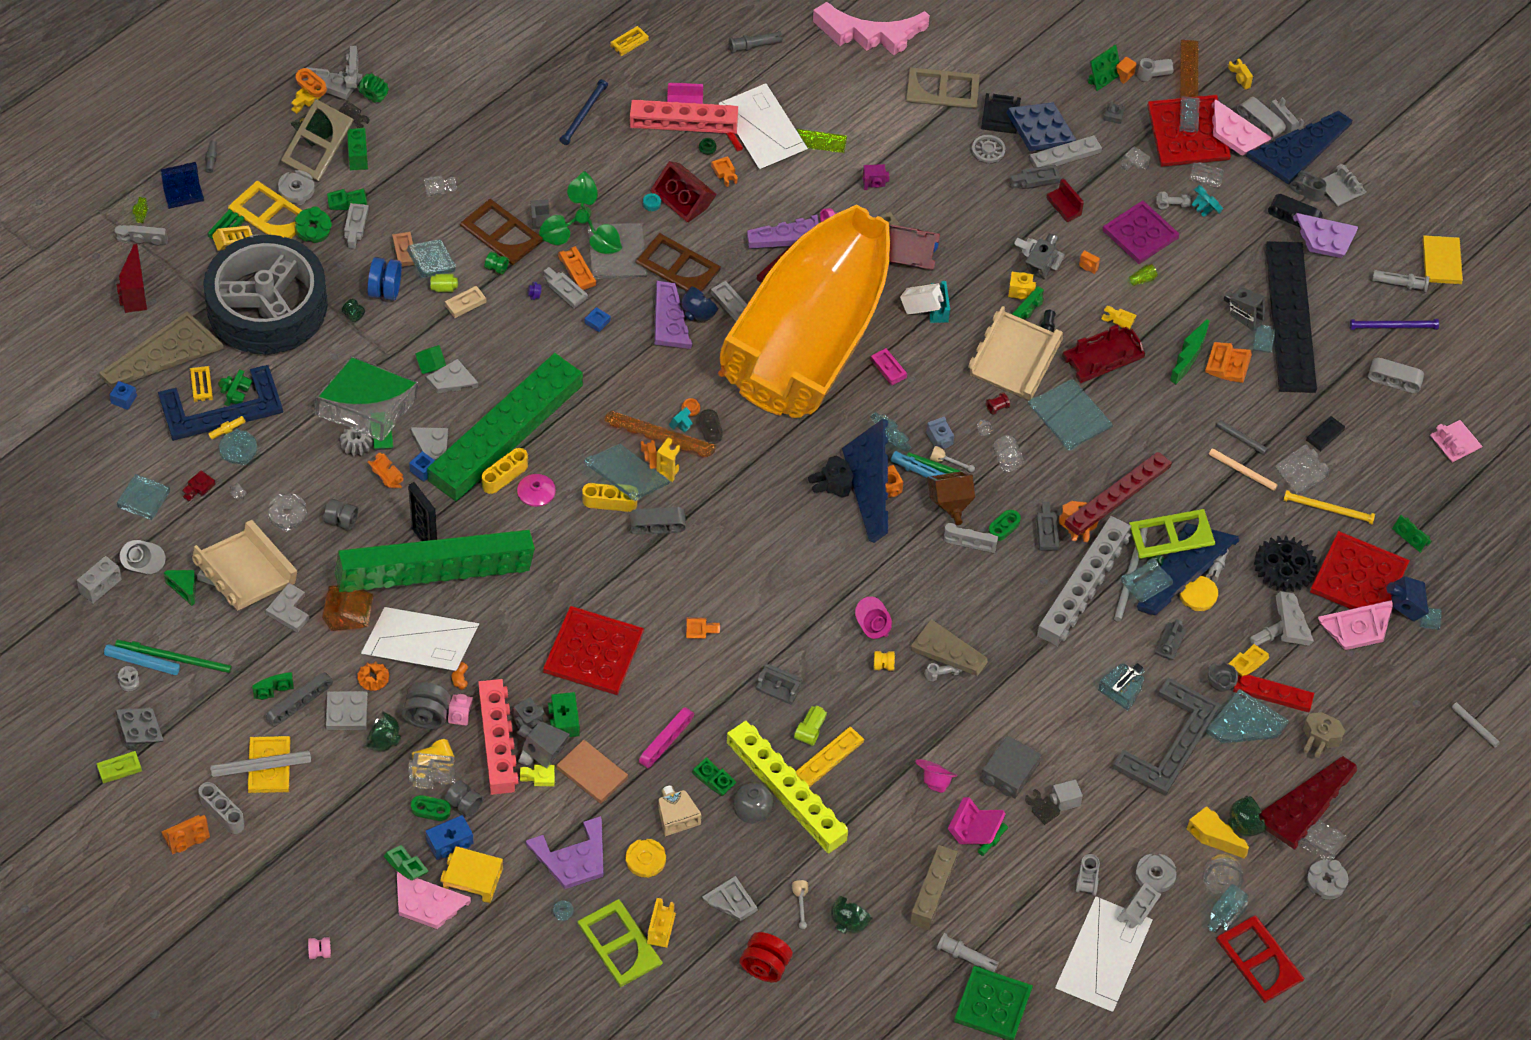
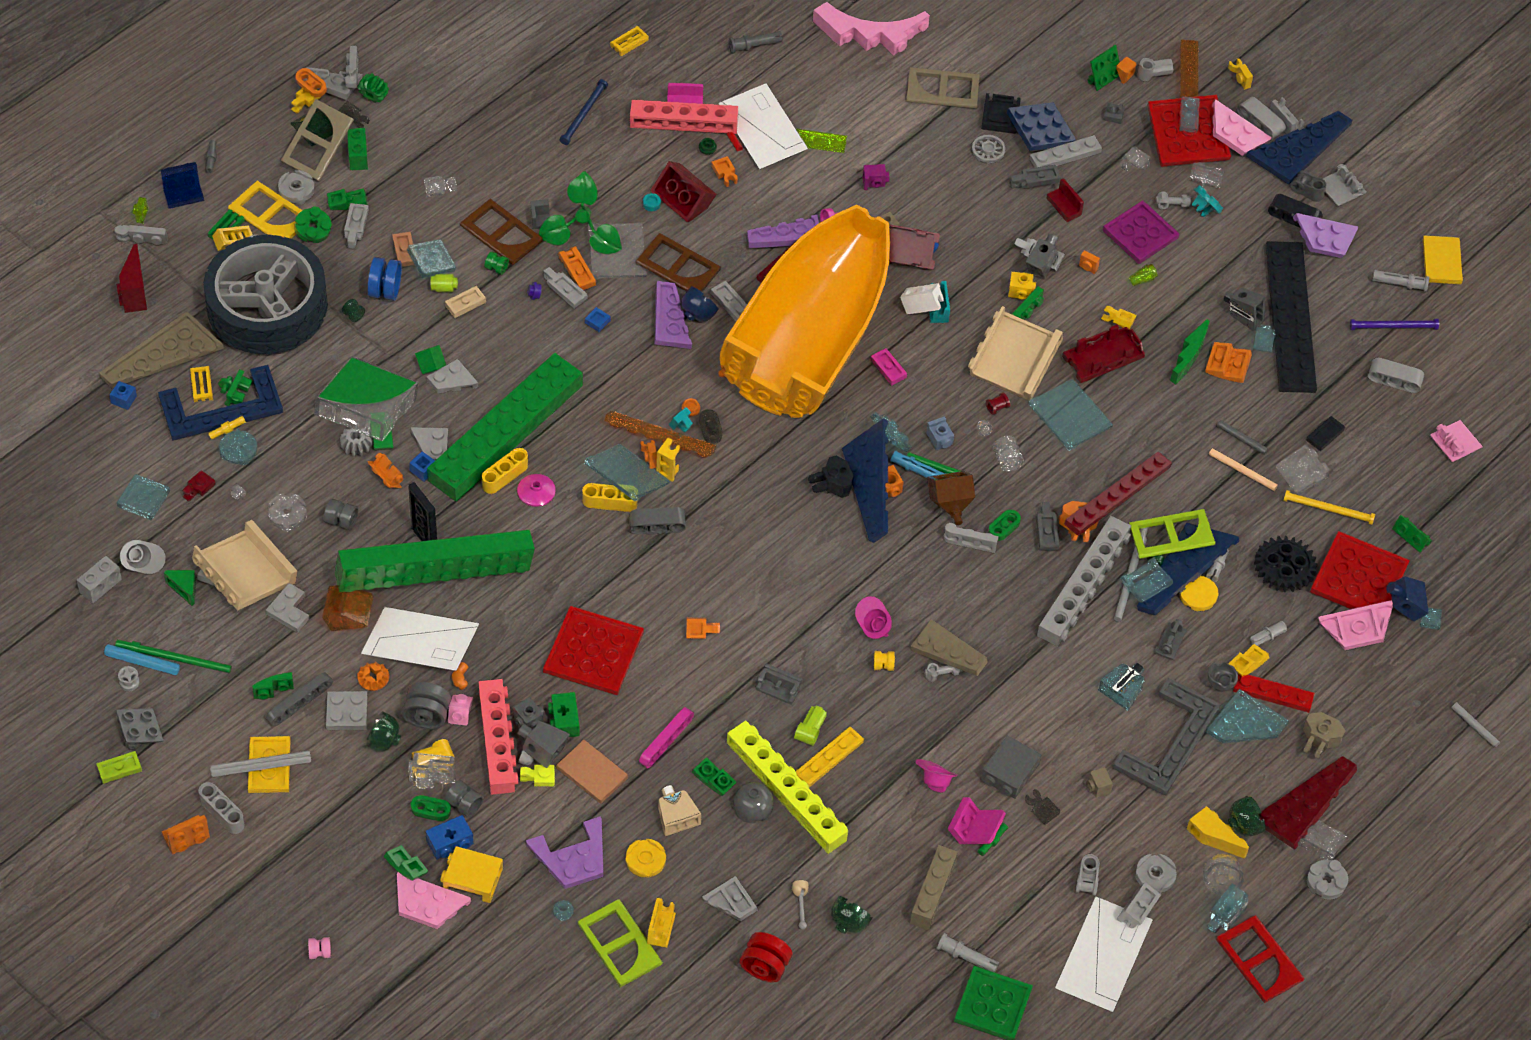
hinge [930,446,975,472] -> none
black pin [1040,309,1056,332] -> none
light grey brick [1050,779,1083,812] -> none
light grey wing [1276,591,1314,645] -> none
none -> dark tan plate [1087,767,1113,798]

